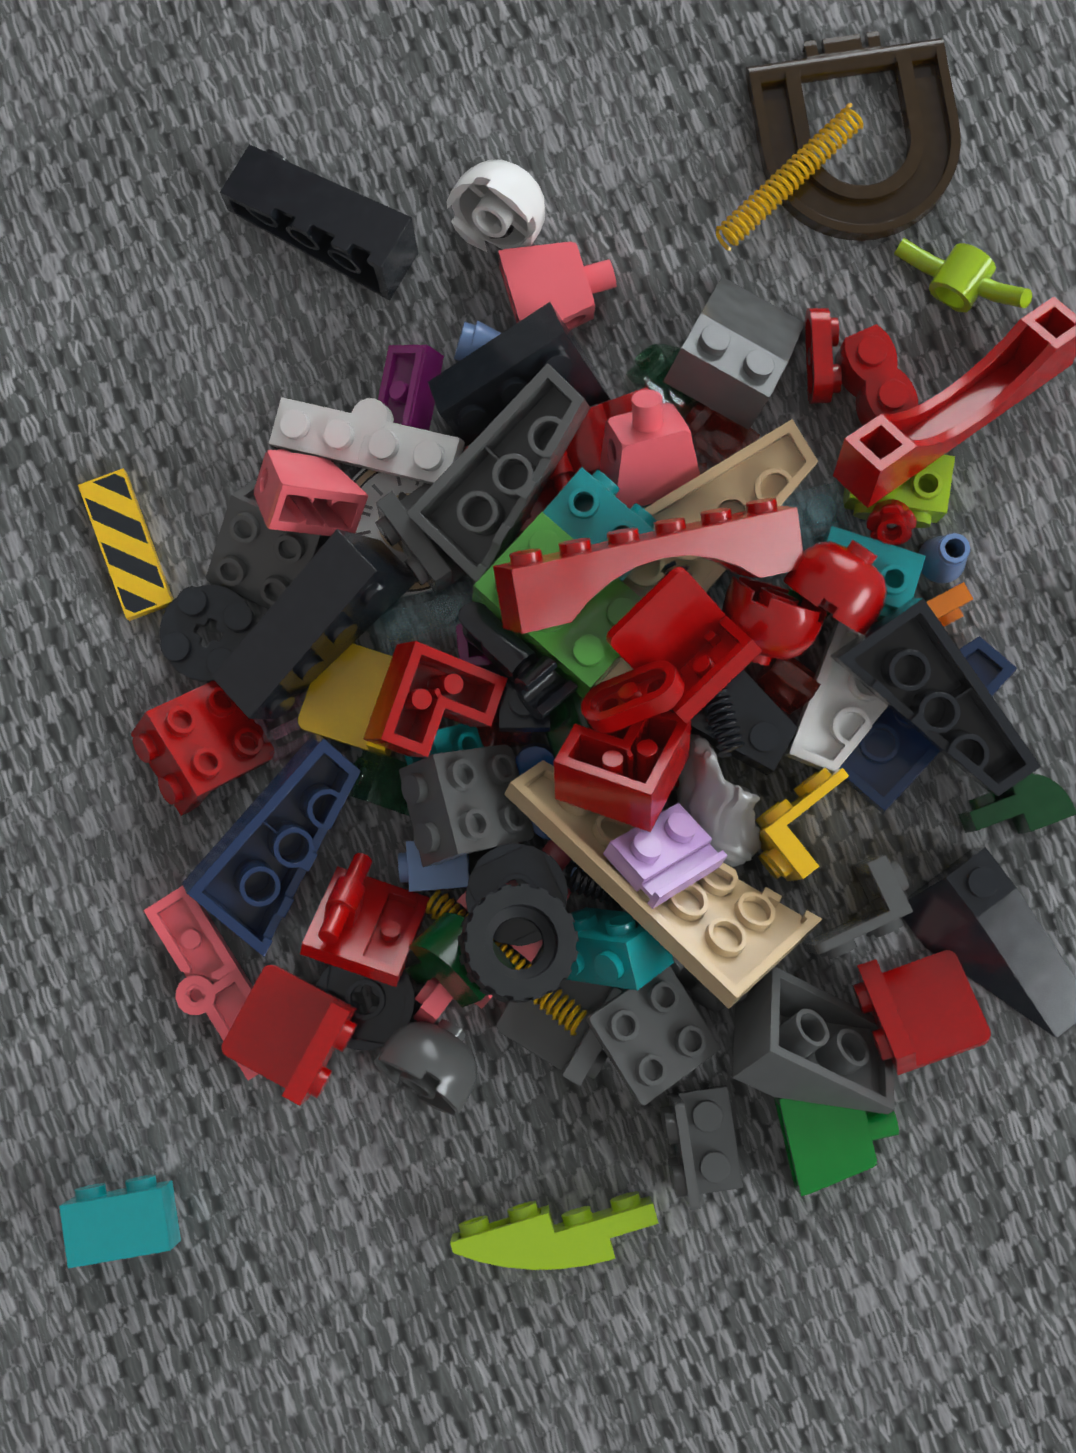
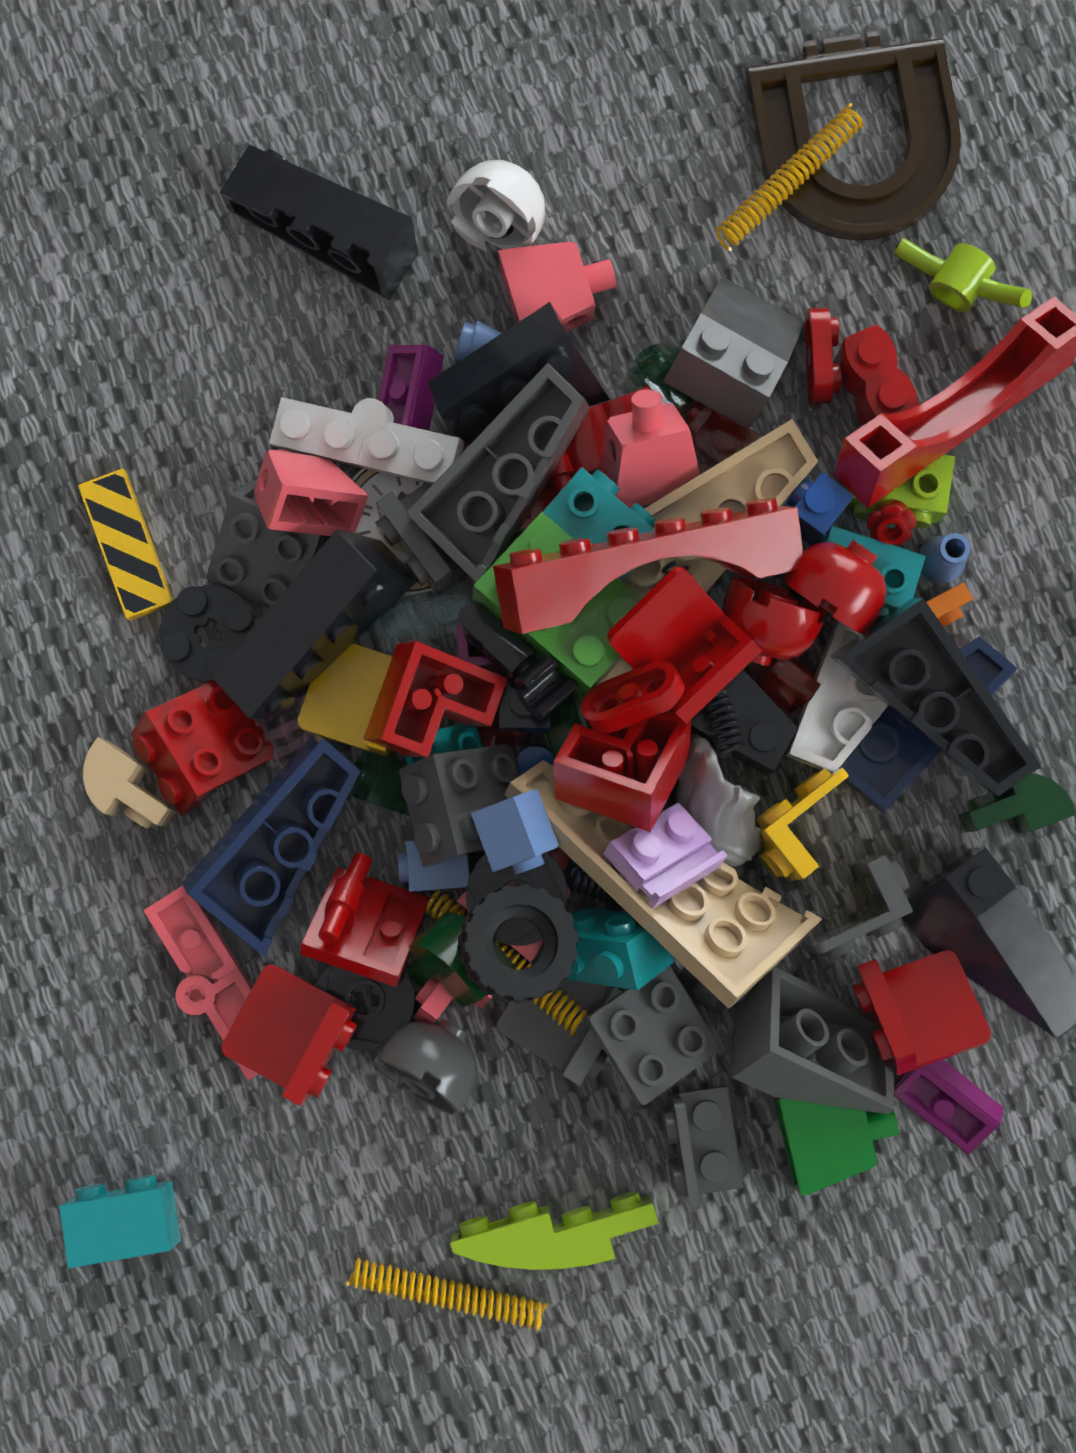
none -> tan brick [83,737,177,829]
none -> yellow piece [346,1257,548,1332]
none -> medium blue brick [471,789,559,875]
none -> blue brick [785,472,854,546]
none -> magenta slope [894,1060,1004,1155]

